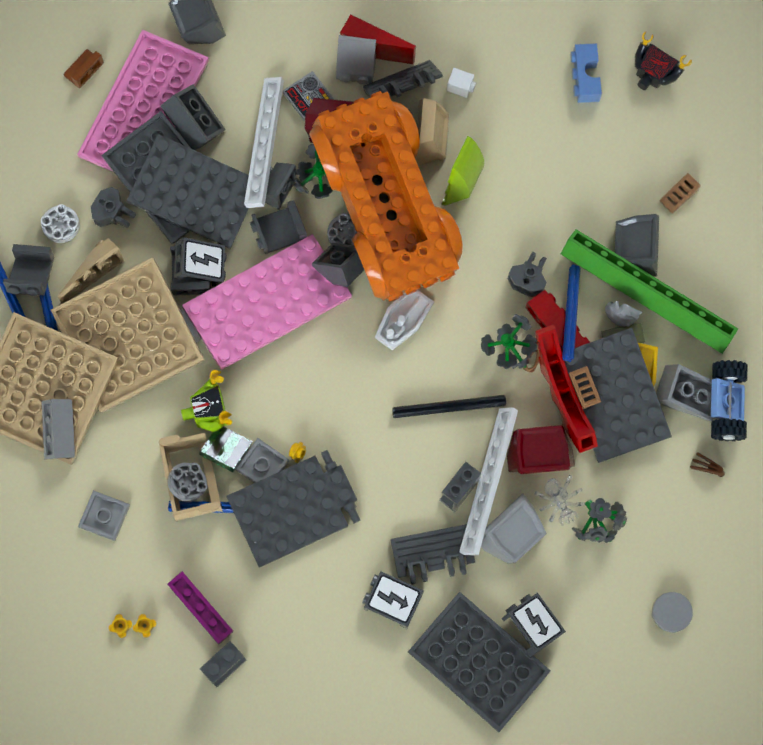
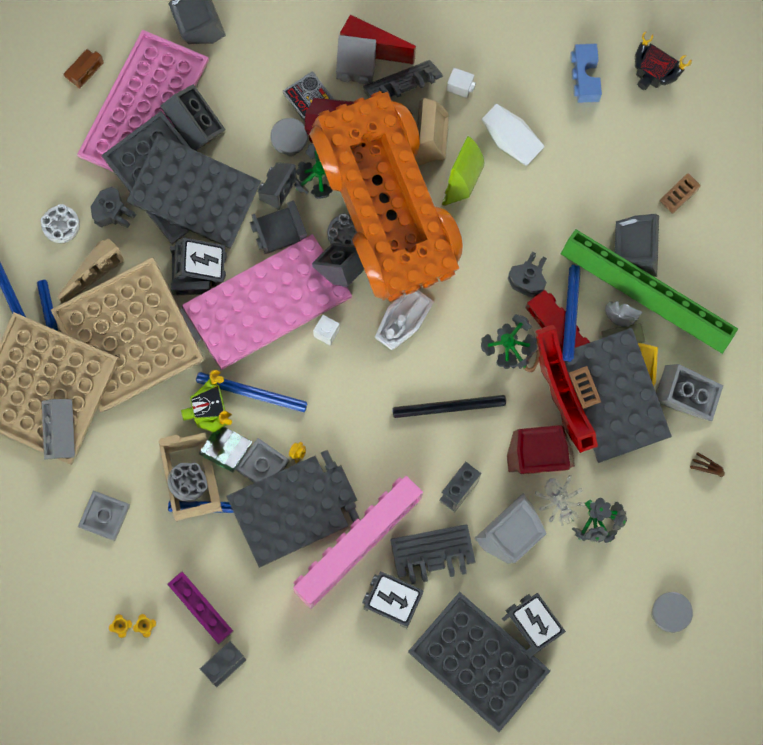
dark grey panel [3,244,54,296] -> none
white plate [244,77,284,208] -> none
white plate [459,407,518,555] -> none
plate [711,360,748,441] -> none
none -> blue axle [196,372,307,412]
none -> light grey tile [271,118,308,156]
none -> bright pink brick [293,476,423,609]
none -> white brick [313,315,340,346]
none -> white piece [481,104,545,166]

